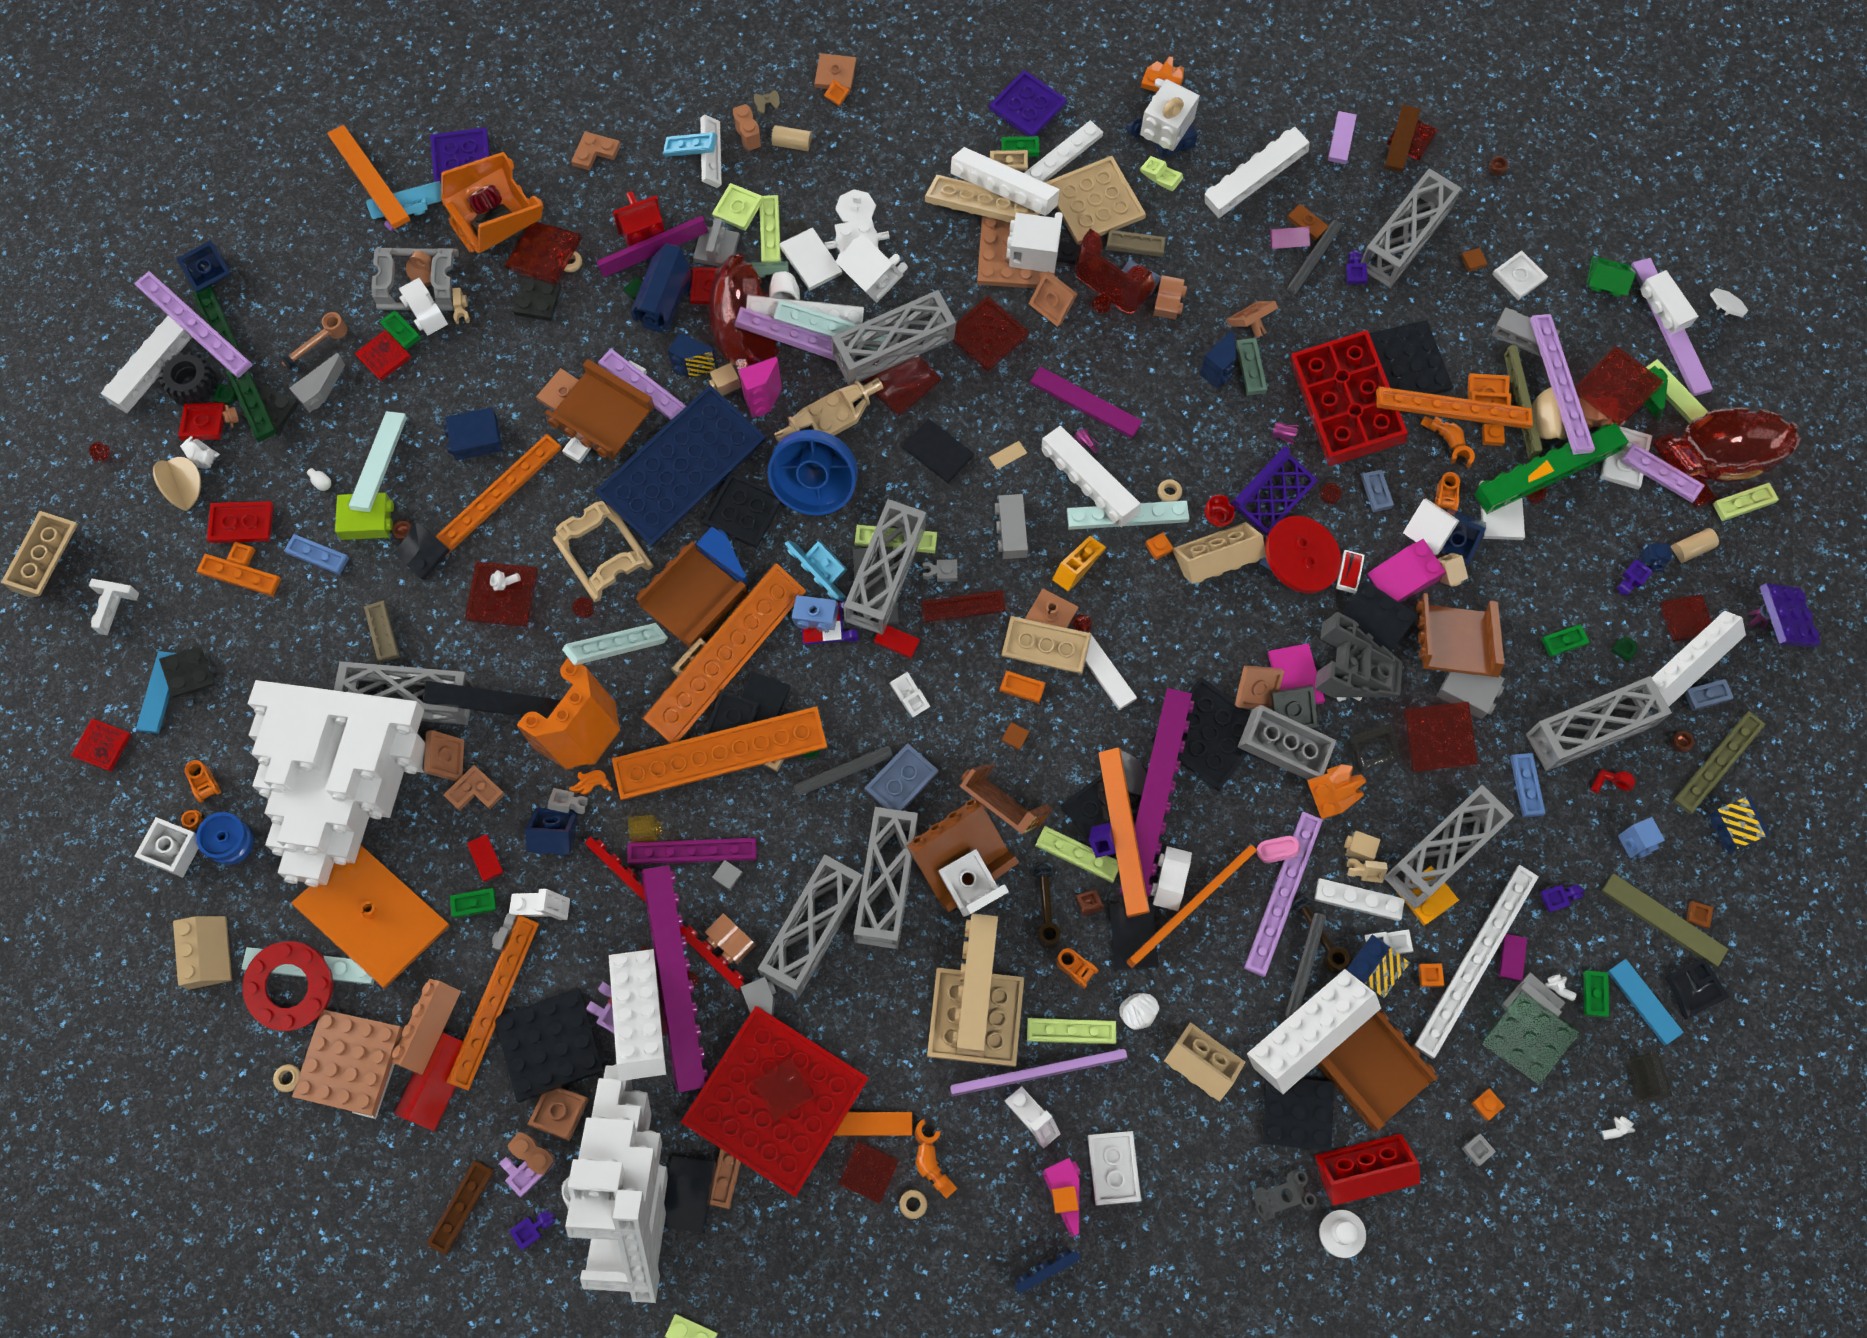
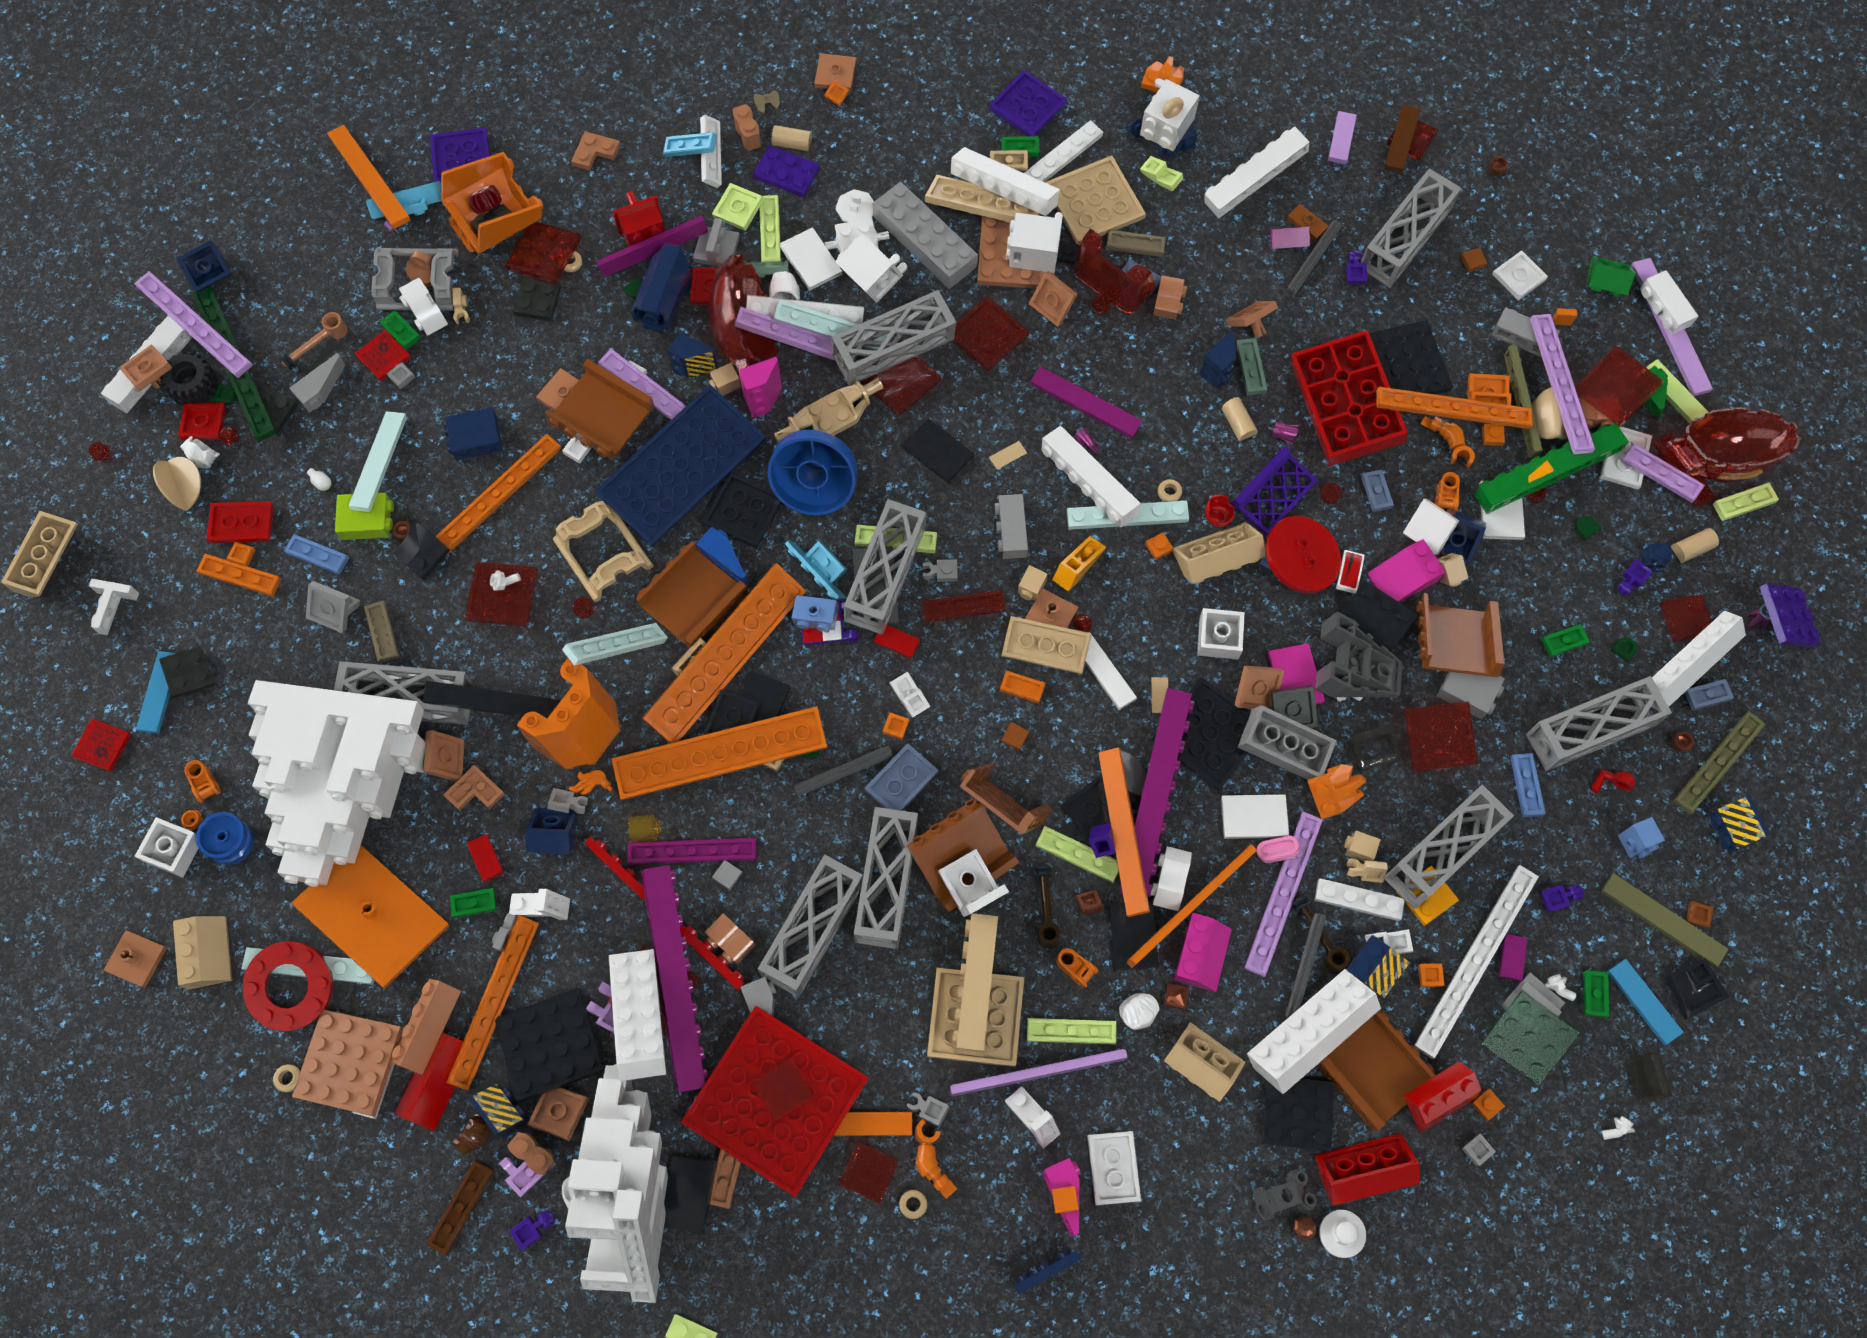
nougat plate [222,405,239,428] -> none
white piece [1710,288,1748,317] -> none
none -> nougat tile [104,930,167,988]
none -> nougat tile [119,344,172,392]
none -> clear red plate [219,426,240,445]
none -> light grey bracket [306,581,360,633]
none -> light grey tile [386,362,416,389]
none -> reddish brown hair [452,1113,491,1155]
none -> slope [469,1084,527,1139]
none -> dark purple plate [753,145,820,198]
none -> light grey brick [872,181,978,289]
none -> orange plate [883,713,909,740]
none -> light grey plate [907,1093,950,1128]
none -> tan brick [1018,565,1048,601]
none -> tan sticker [1151,677,1168,713]
none -> copper tile [1163,983,1189,1010]
none -> dark pink slope [1173,913,1232,992]
none -> white brick [1197,608,1245,659]
none -> white tile [1221,795,1289,839]
none -> tan brick [1222,397,1258,441]
none -> copper tile [1292,1216,1316,1240]
none -> red slope [1404,1062,1481,1133]
none -> orange tile [1552,308,1577,326]
none -> dark green tile [1575,516,1601,541]

